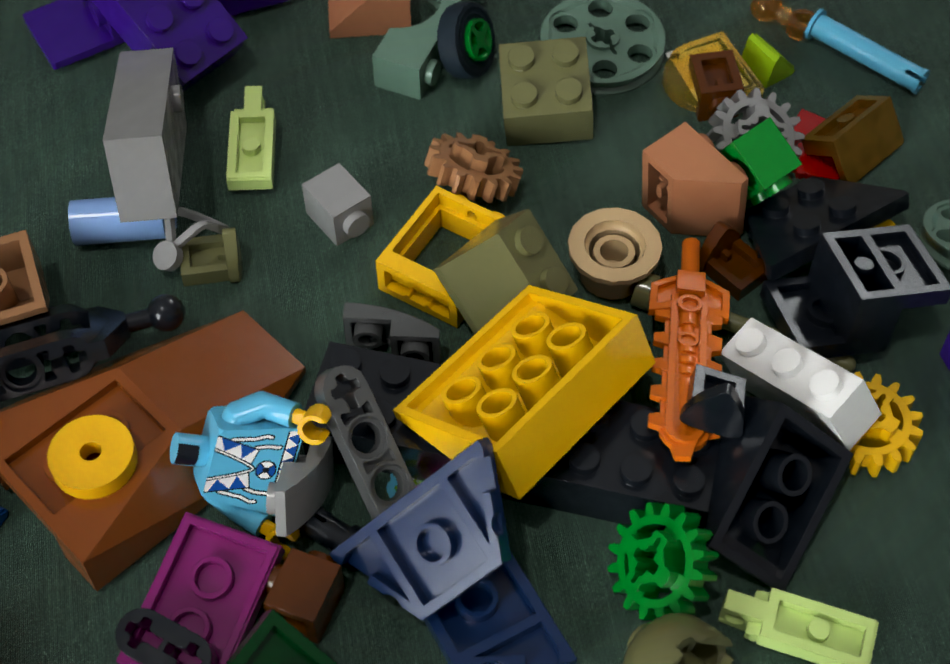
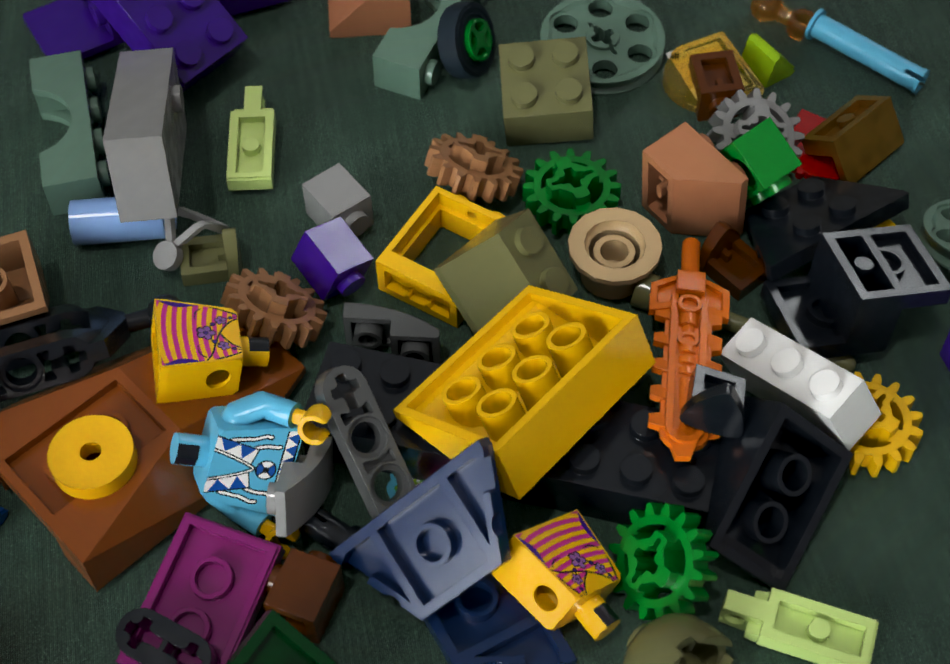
none -> sand green arch [29,50,112,216]
none -> yellow torso [150,299,270,403]
none -> medium nougat gear [220,268,327,349]
none -> dark purple brick [291,216,374,301]
none -> yellow torso [491,509,621,642]
none -> green gear [522,148,621,235]

